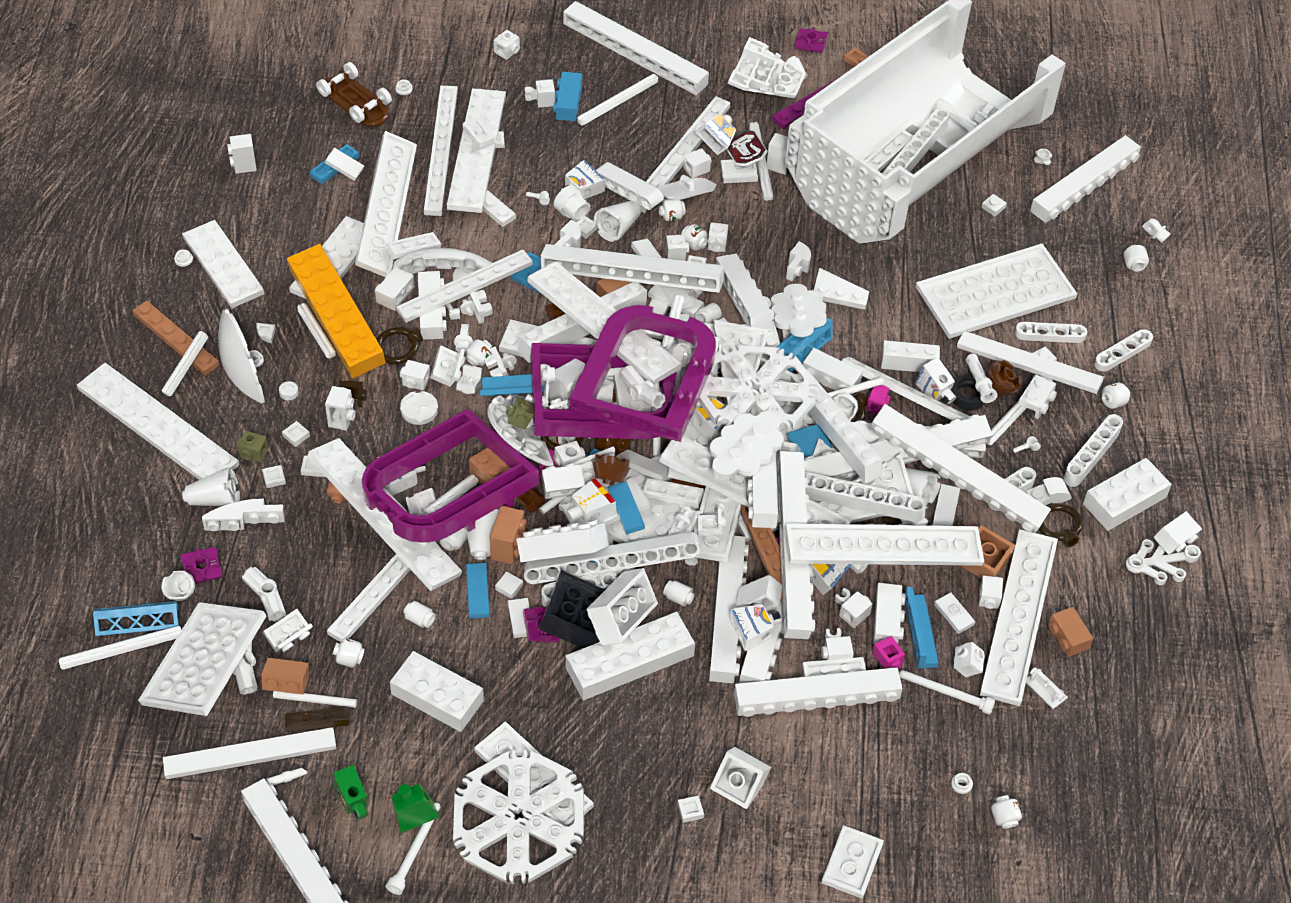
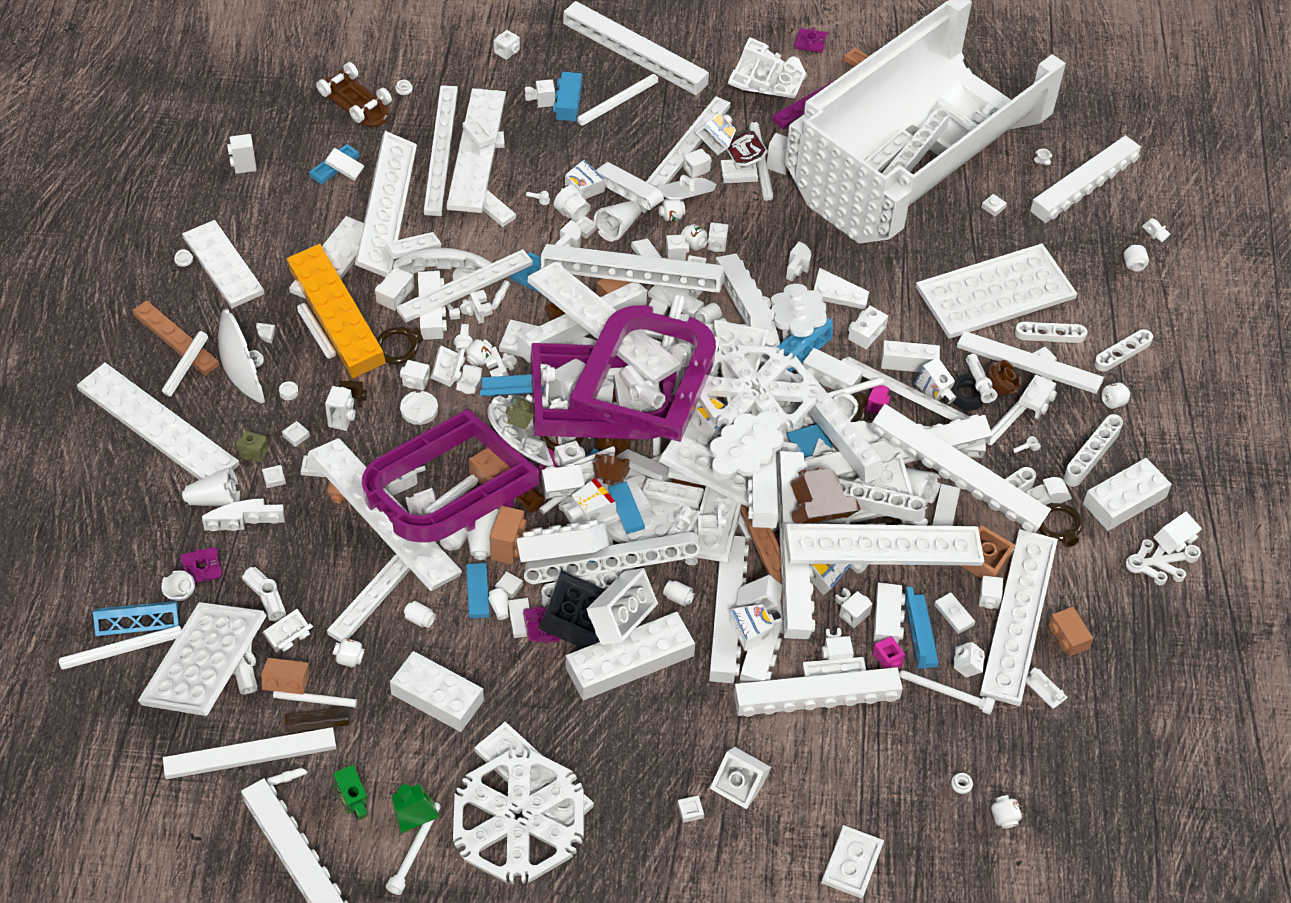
none -> white cone [488,588,509,620]
none -> white piece [491,280,510,310]
none -> brick [791,467,861,524]
none -> white brick [848,306,888,350]

